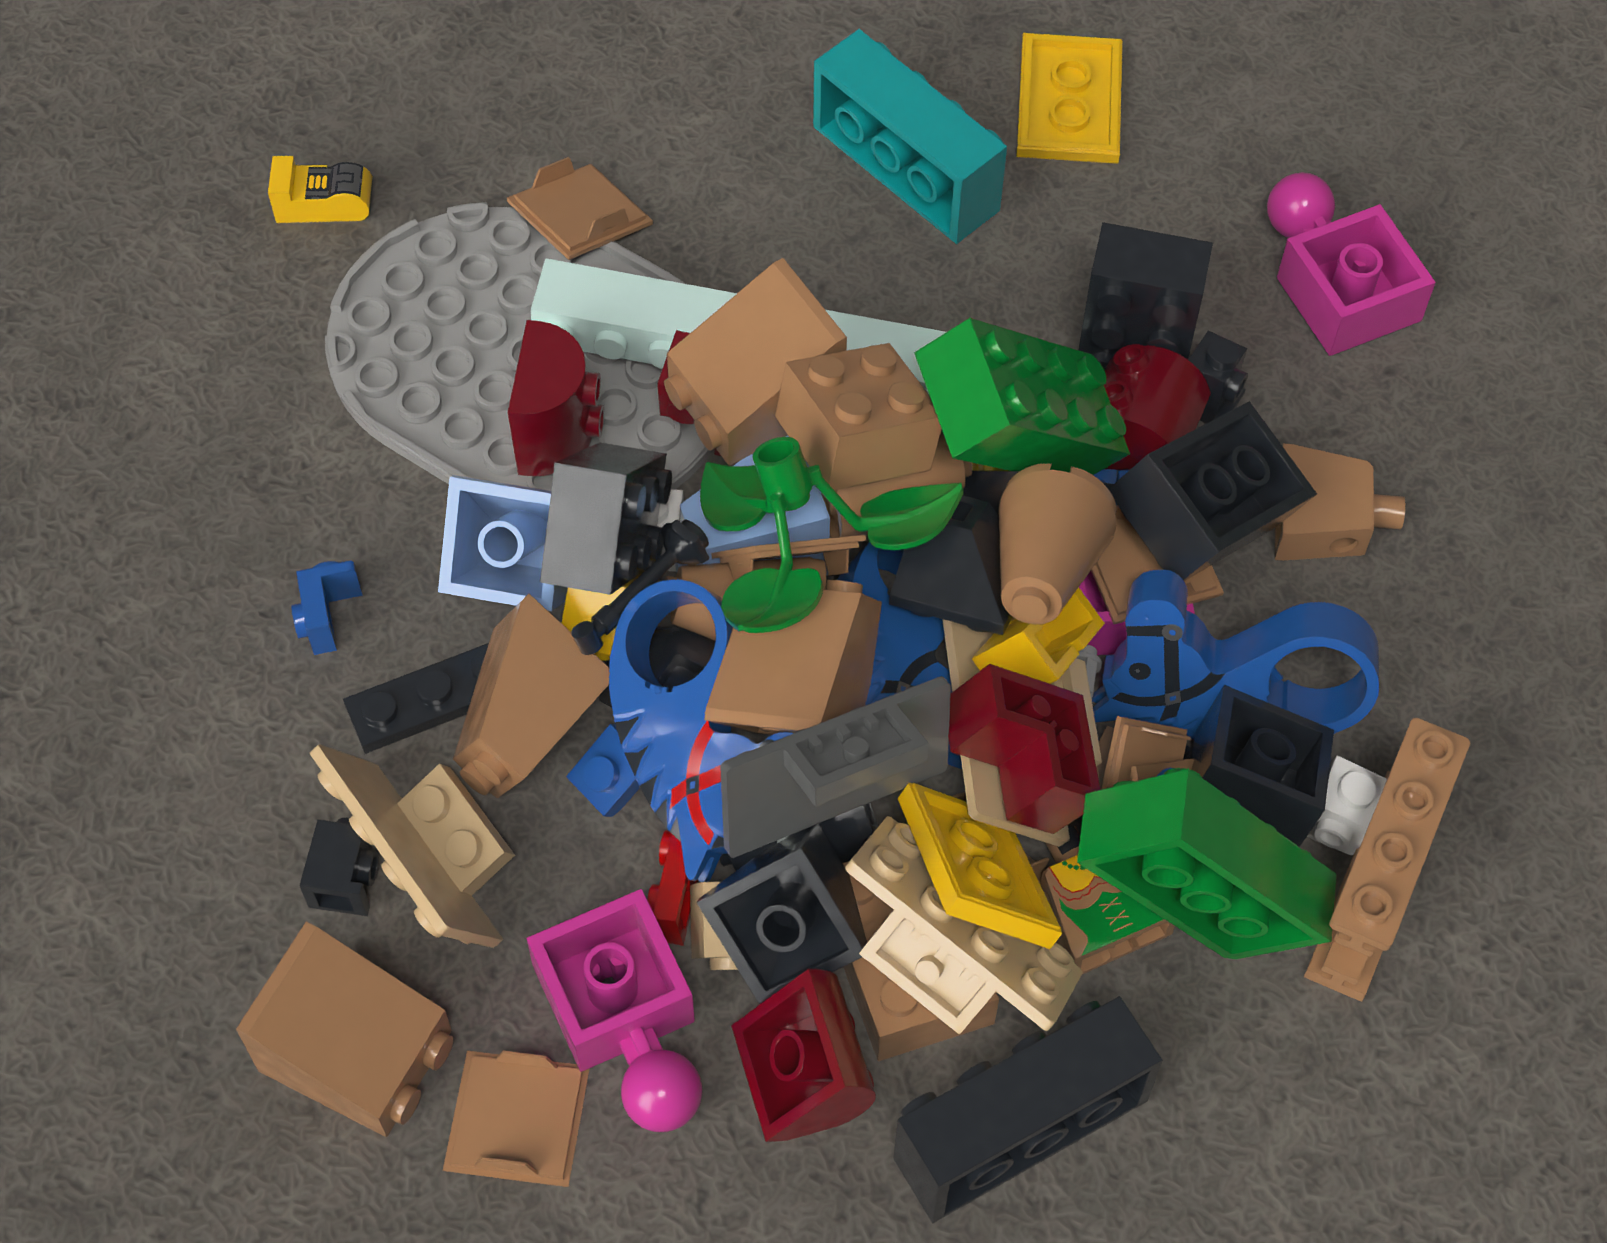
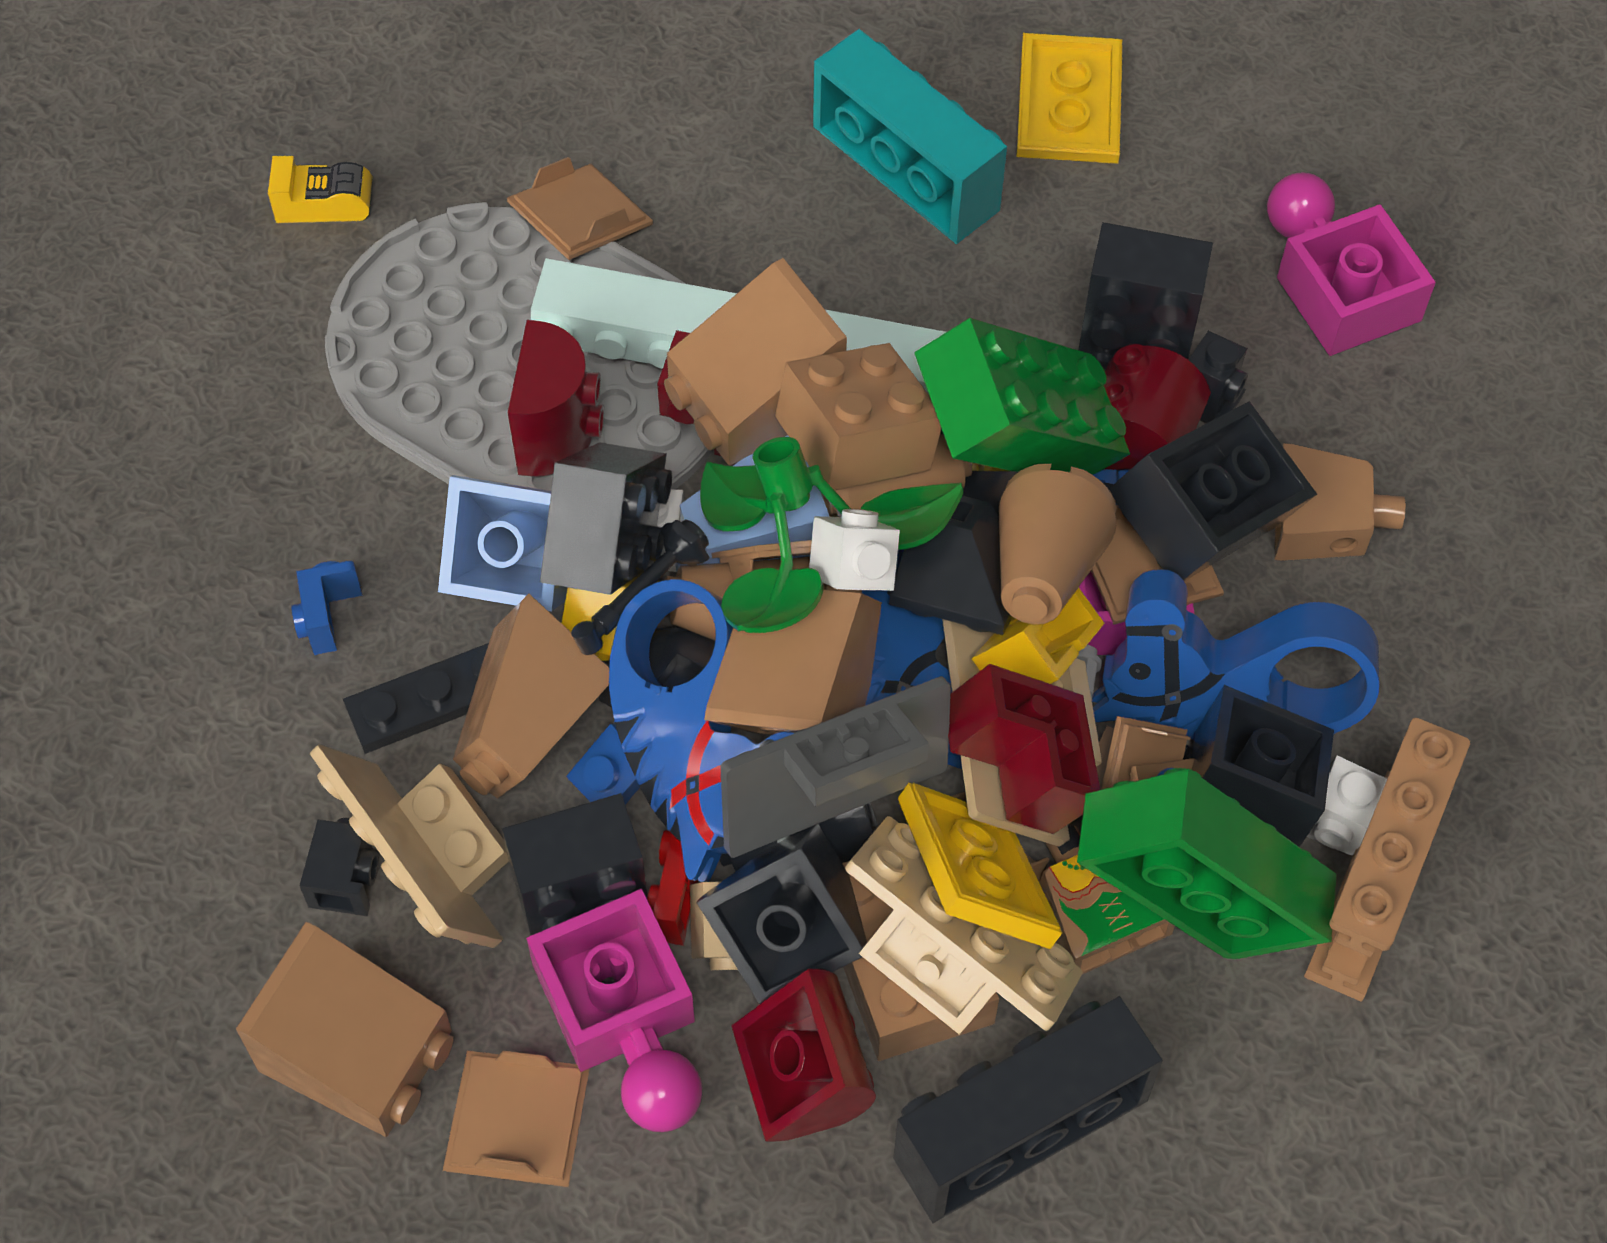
none -> black brick [501,793,647,936]
none -> white brick [809,509,900,591]

